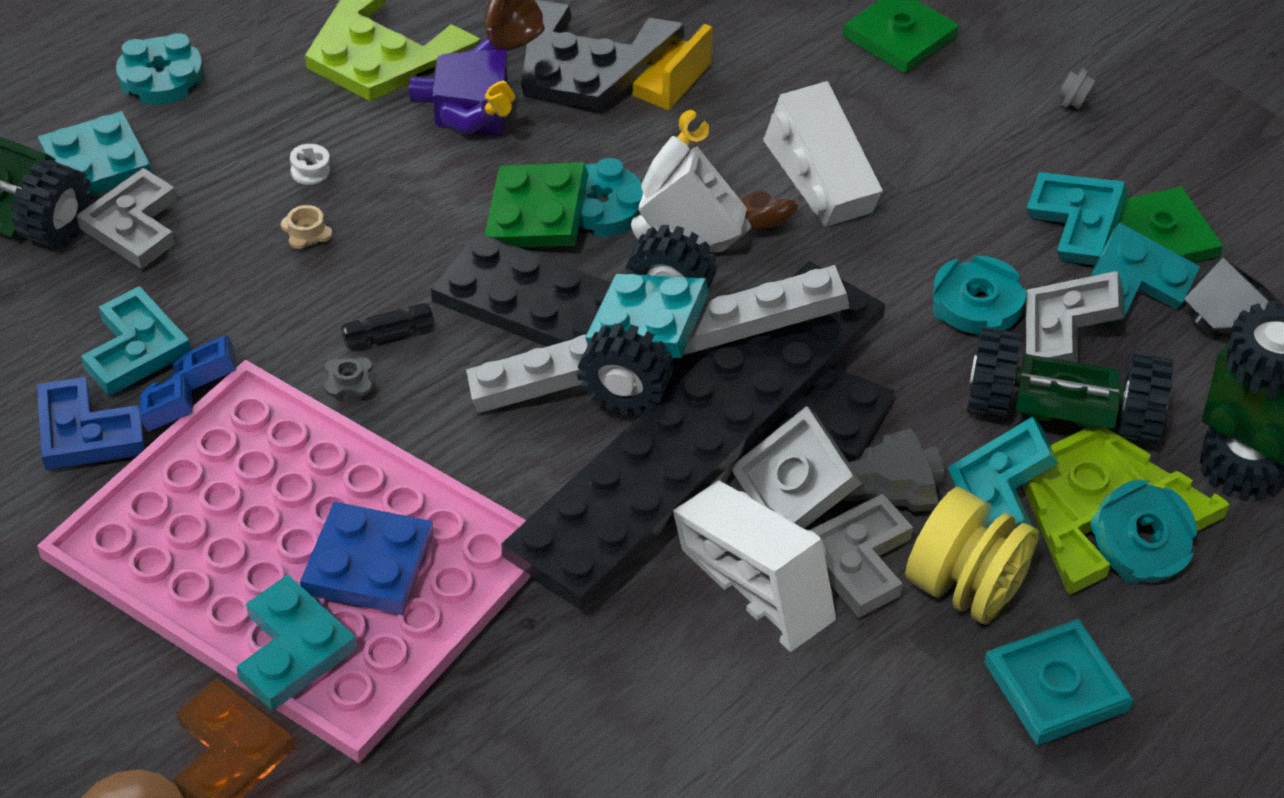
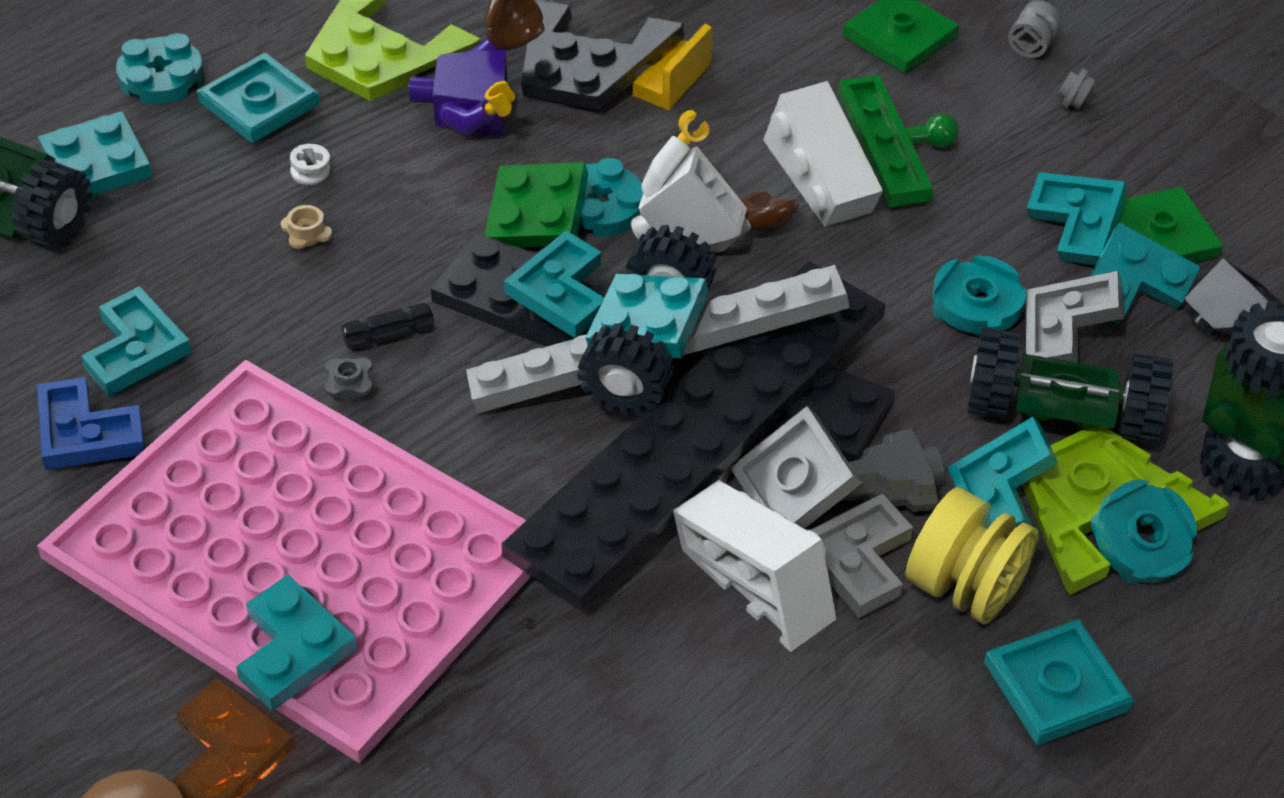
light grey plate [76,168,177,269] -> none
blue tile [140,335,236,432] -> none
blue plate [300,501,434,615] -> none
none -> teal plate [197,53,320,143]
none -> teal plate [504,231,604,338]
none -> green plate [838,75,959,208]
none -> light grey wheel [1008,1,1062,58]

